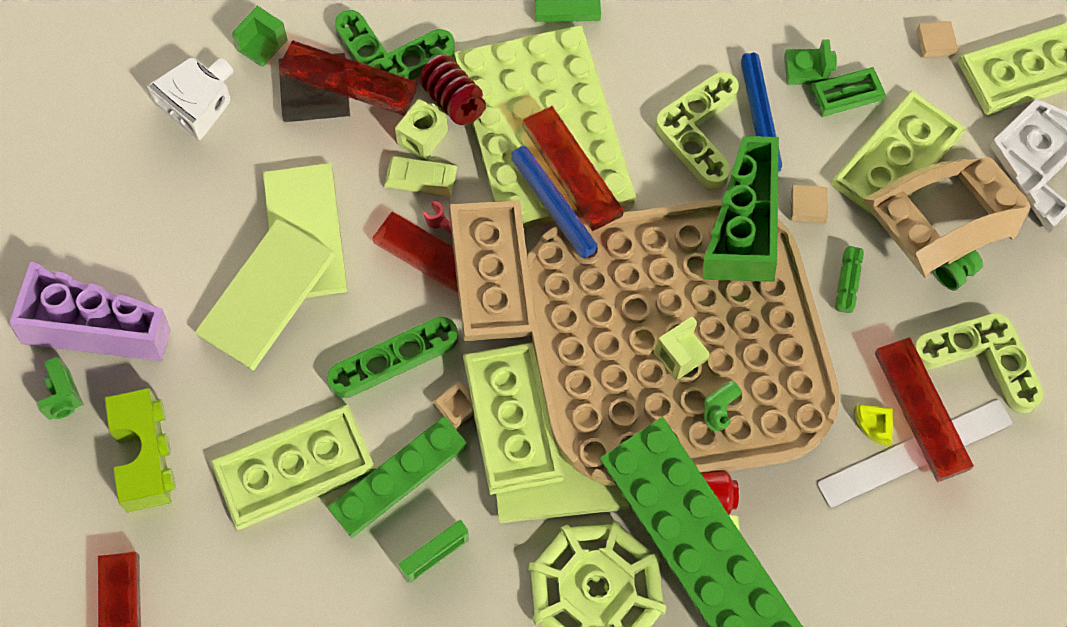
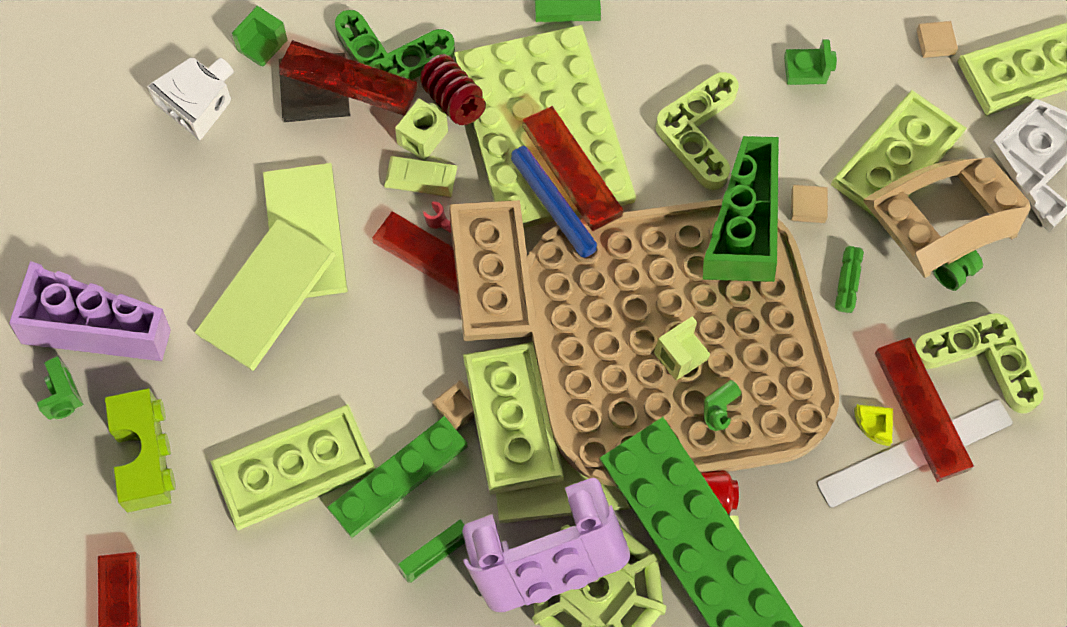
bright green beam [327,317,458,398] -> none
blue axle [741,52,782,172] -> none
bright green tile [810,67,886,117] -> none
none -> lavender container [462,478,630,612]

